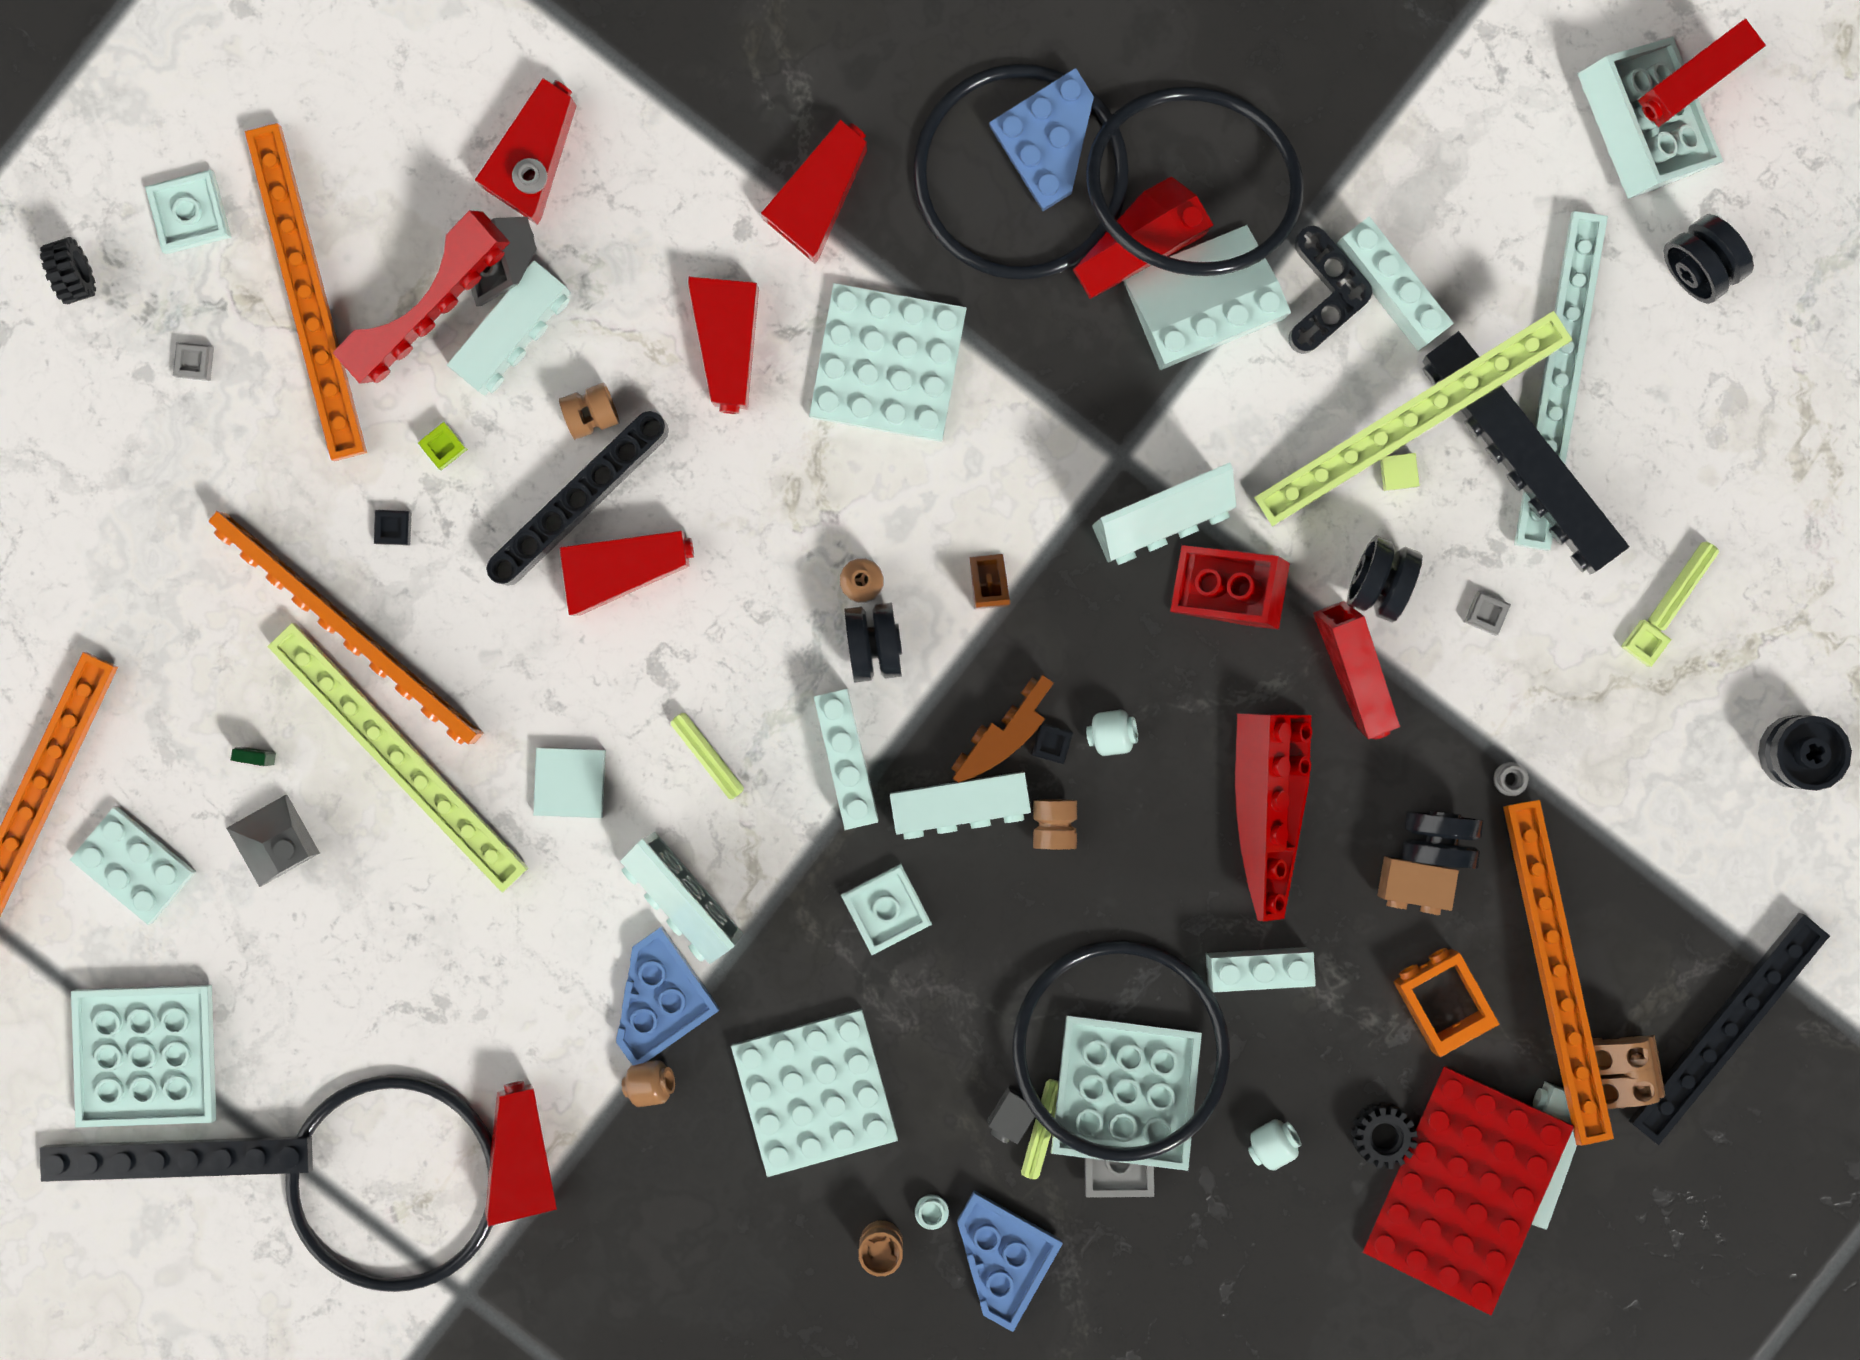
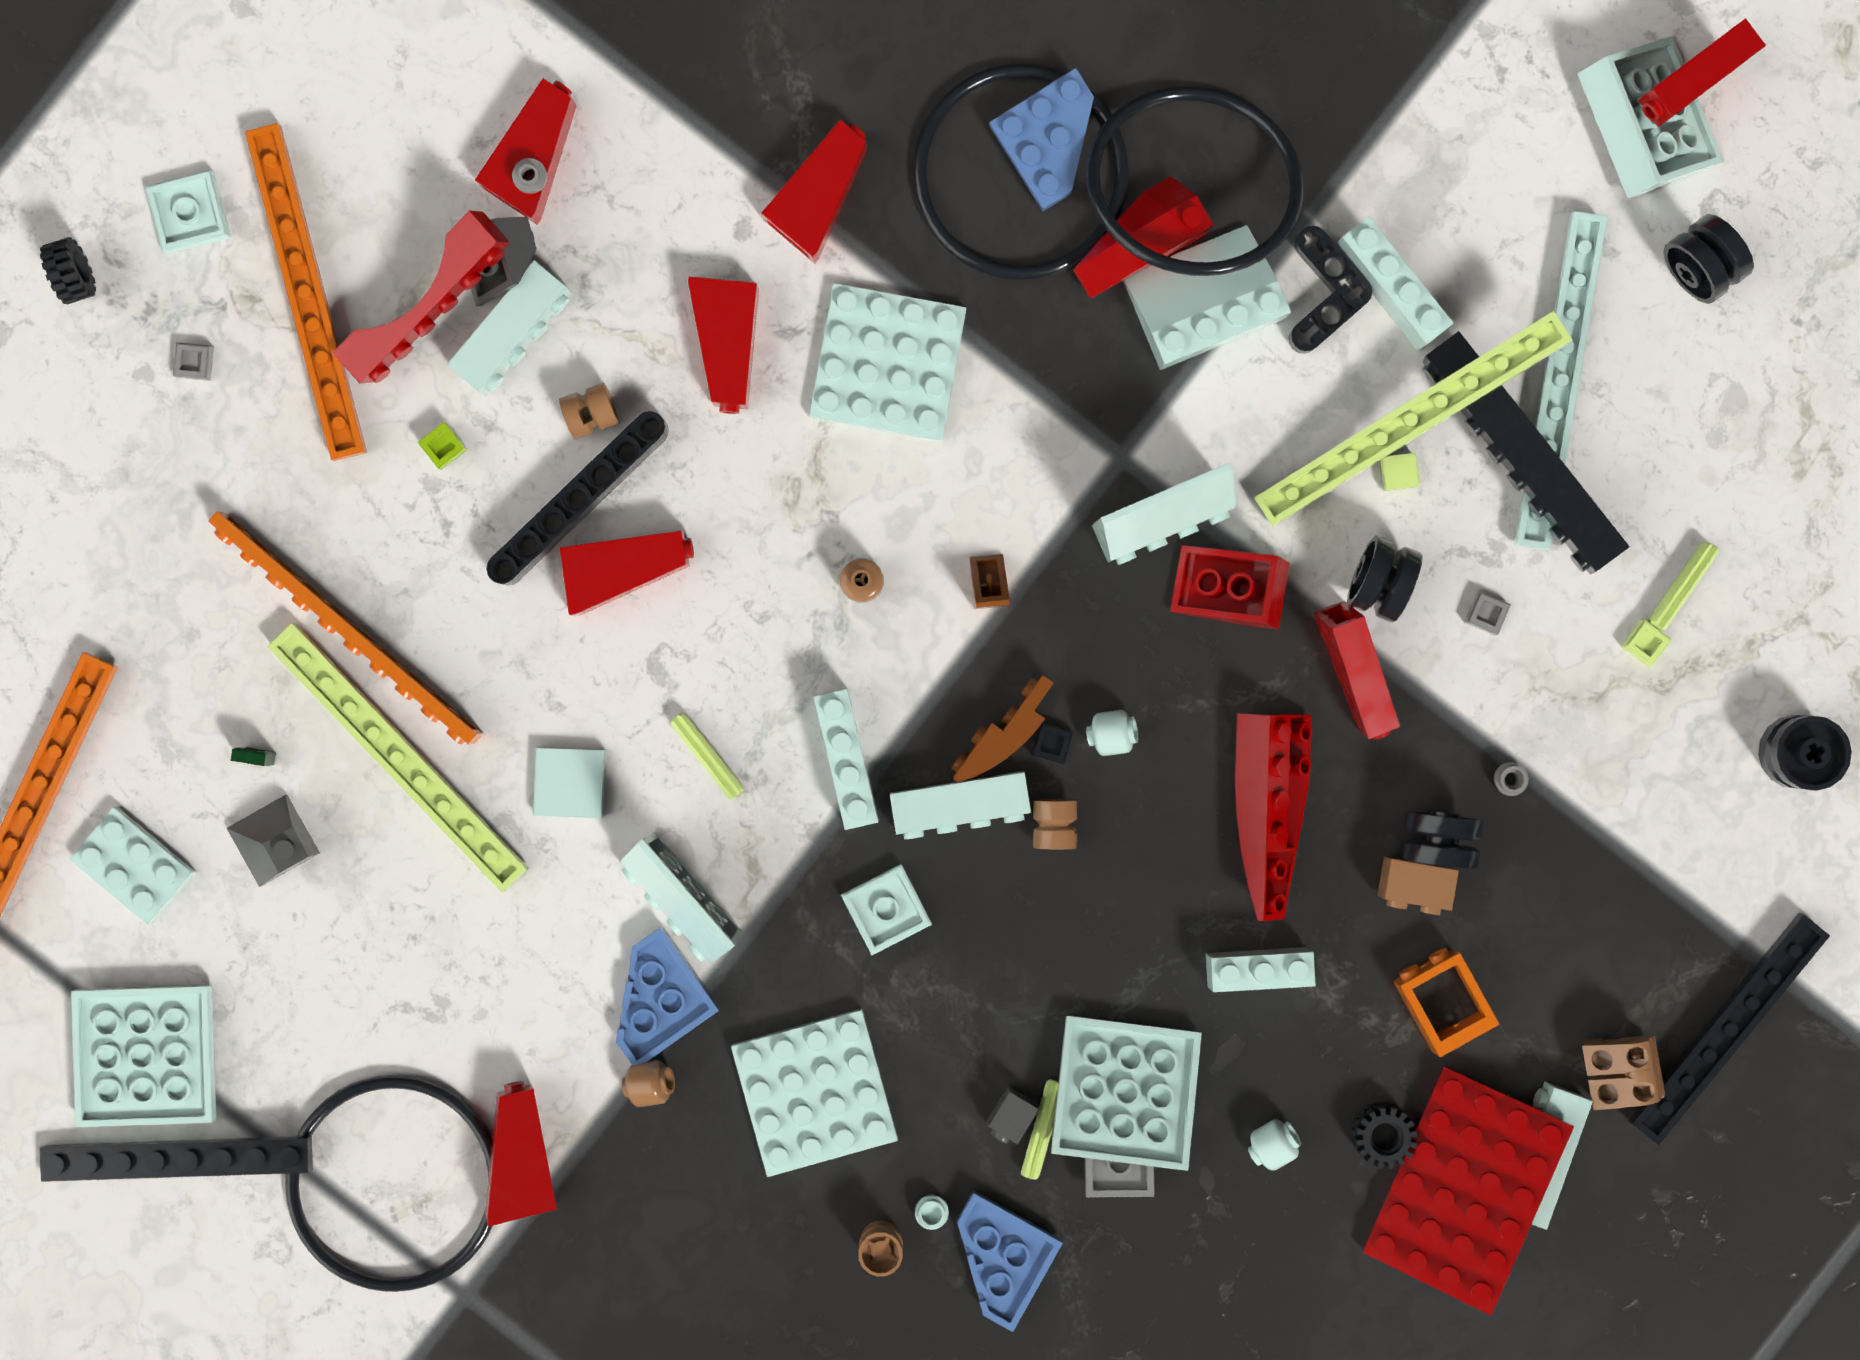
black tile [374,510,412,546] -> none
black wheel [844,602,902,683] -> none
black piece [1012,940,1230,1161] -> none
orange plate [1503,800,1614,1146] -> none

